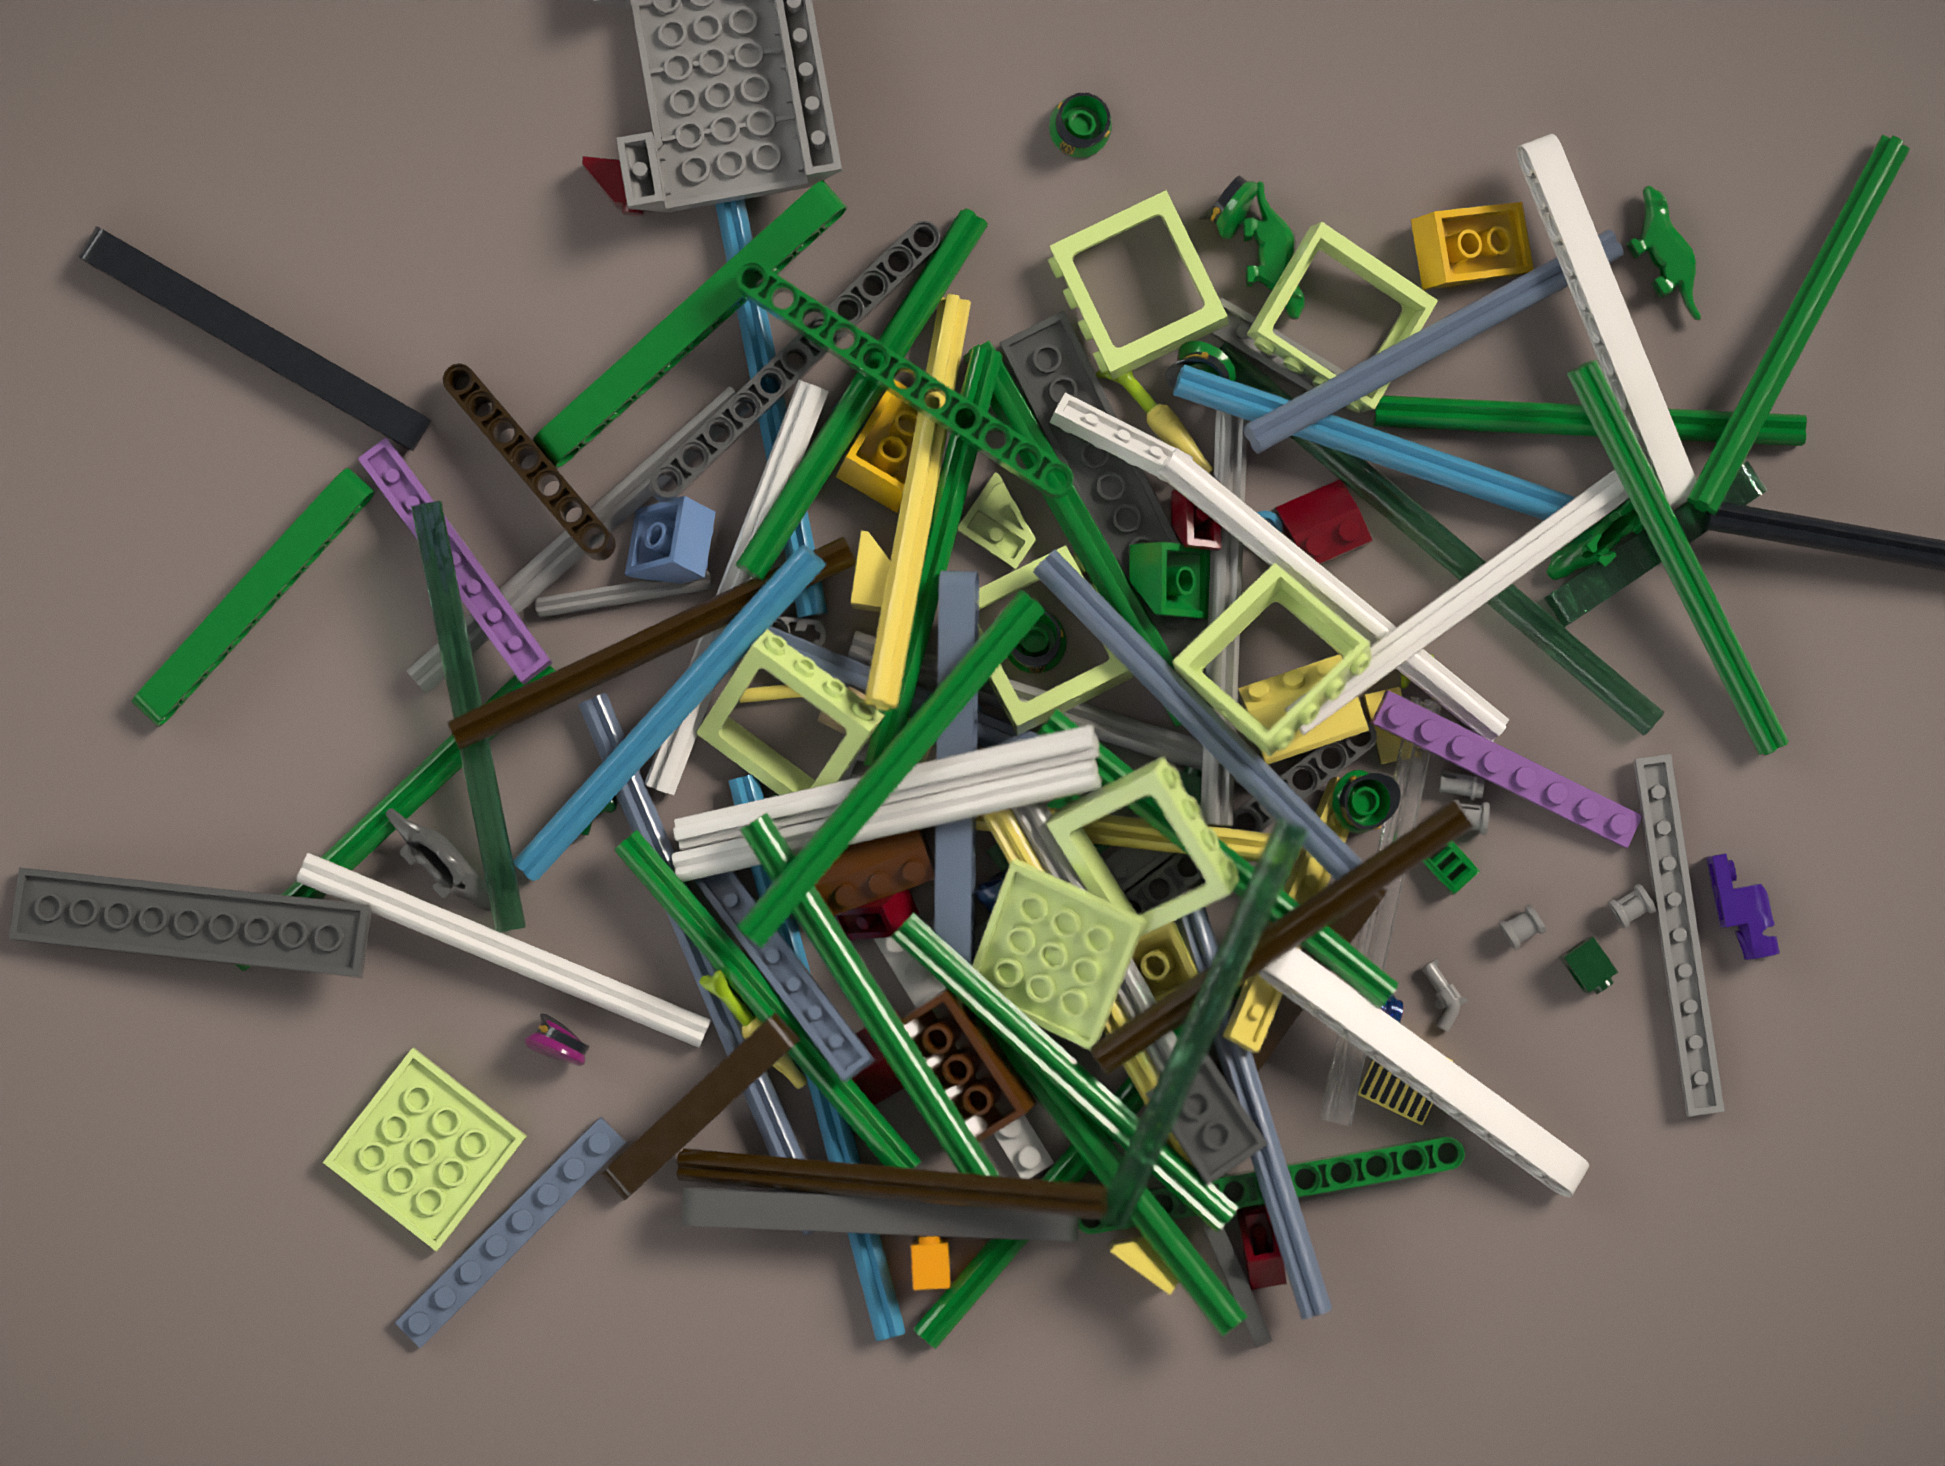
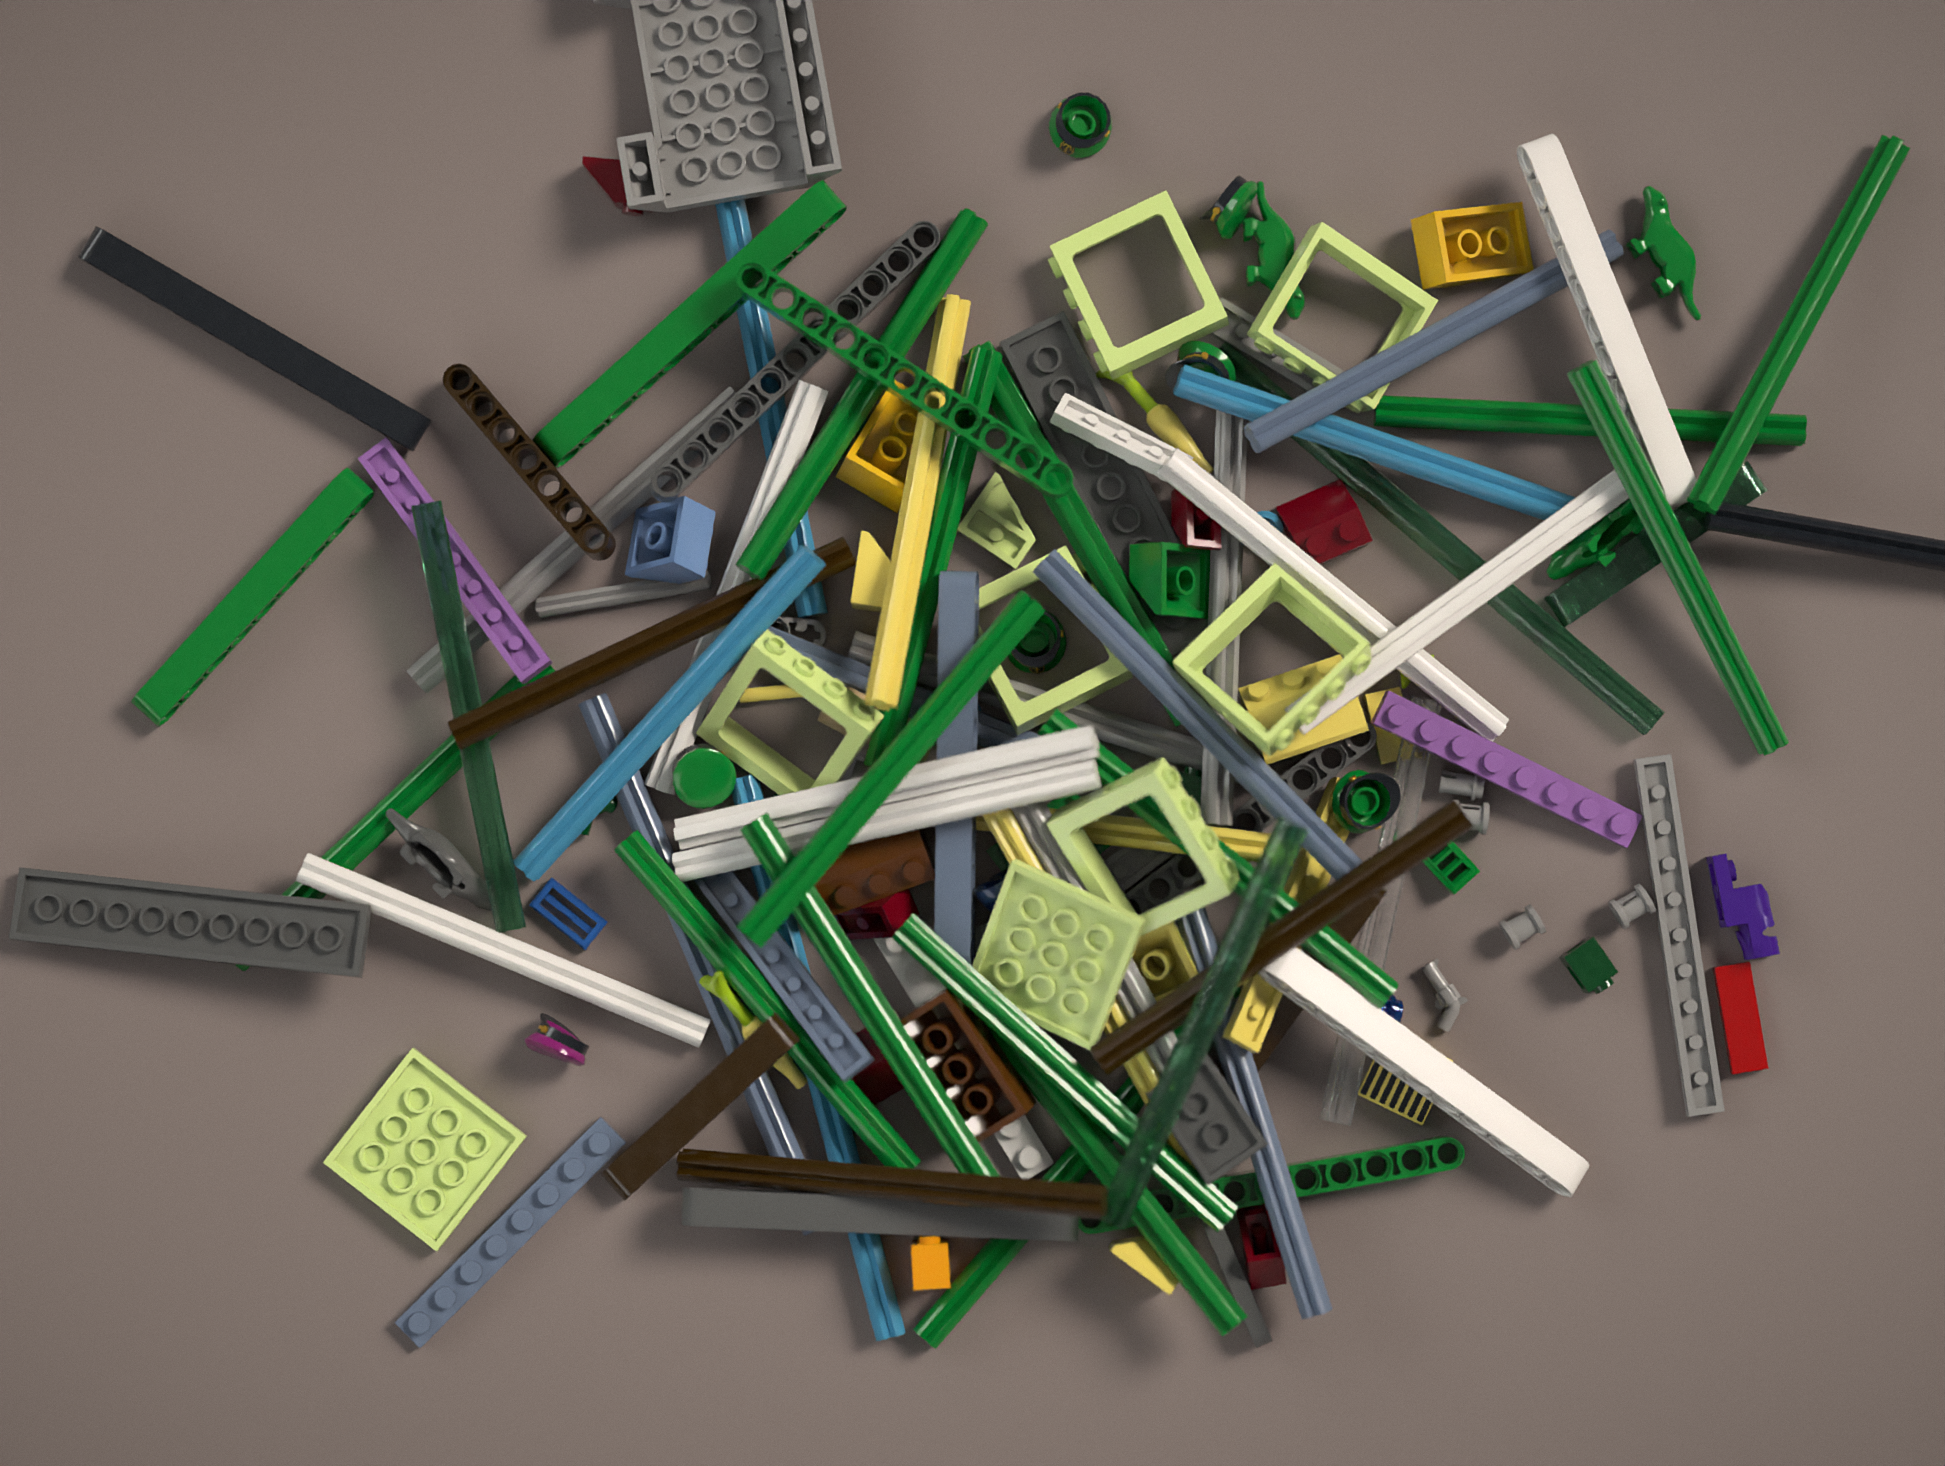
none -> blue tile [529,877,608,950]
none -> green piece [672,743,736,809]
none -> red tile [1712,962,1769,1074]

